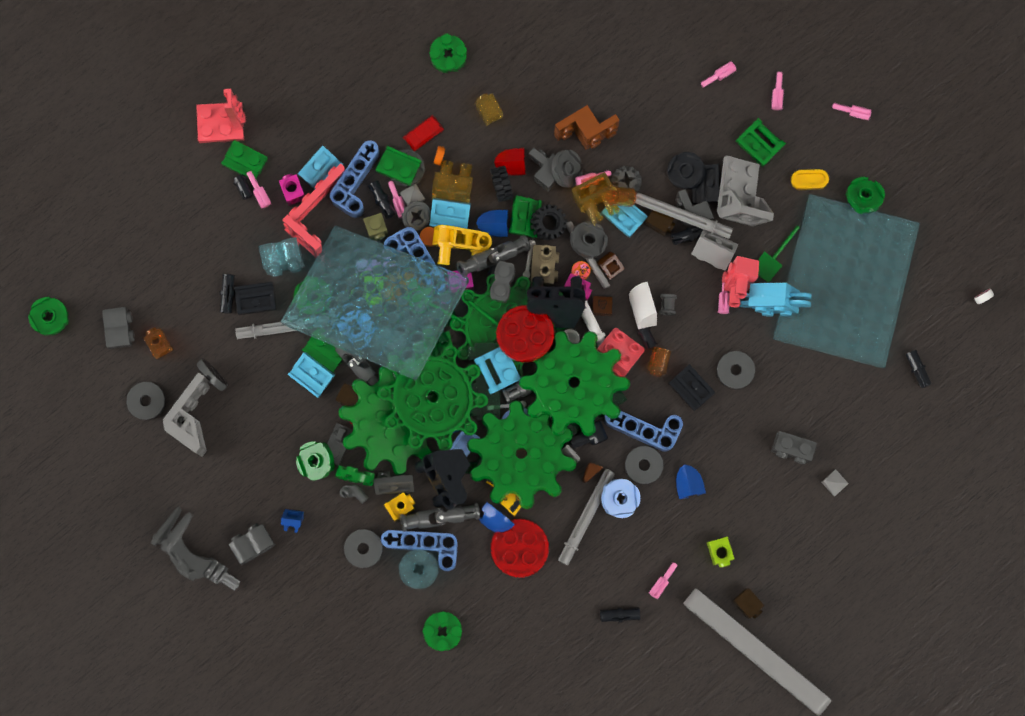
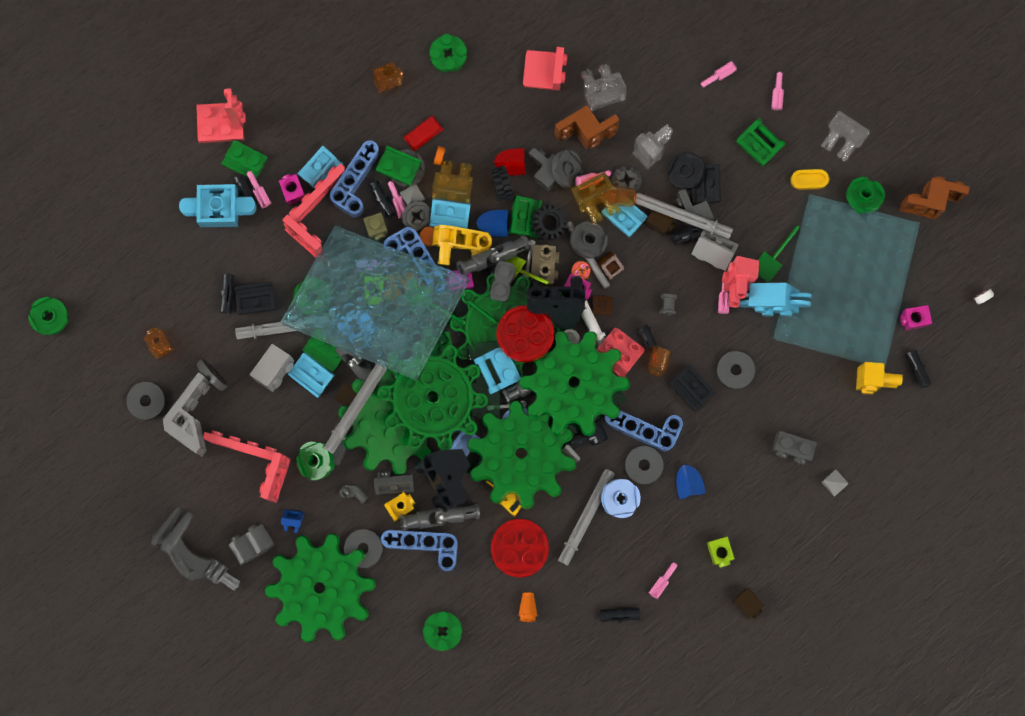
dark grey brick [102,307,135,349] -> none
clear light blue brick [258,237,305,277] -> none
green plate [335,466,375,486] -> none
clear light blue brick [399,549,439,589] -> none
clear yellow brick [476,93,503,126] -> none
blue brick [479,502,515,532] -> none
reddish brown slope [582,463,603,483] -> none
white brick [629,282,657,329] -> none
light grey beam [683,588,832,716] -> none
light grey bracket [717,156,774,226] -> none
bright pink axle [832,103,871,120] -> none
none -> medium azure brick [179,184,257,227]
none -> coral bracket [203,430,291,503]
none -> light grey brick [250,344,295,392]
none -> green plate [264,533,376,643]
none -> light grey axle [324,360,388,454]
none -> clear orange brick [373,62,403,94]
none -> lime piece [506,256,549,284]
none -> orange cone [518,593,538,622]
none -> coral bracket [523,47,567,91]
none -> clear brick [580,64,626,111]
none -> clear brick [633,124,673,170]
none -> clear brick [821,111,871,162]
none -> yellow brick [856,362,903,394]
none -> dark orange bracket [899,177,970,220]
none -> dark pink brick [900,305,932,331]

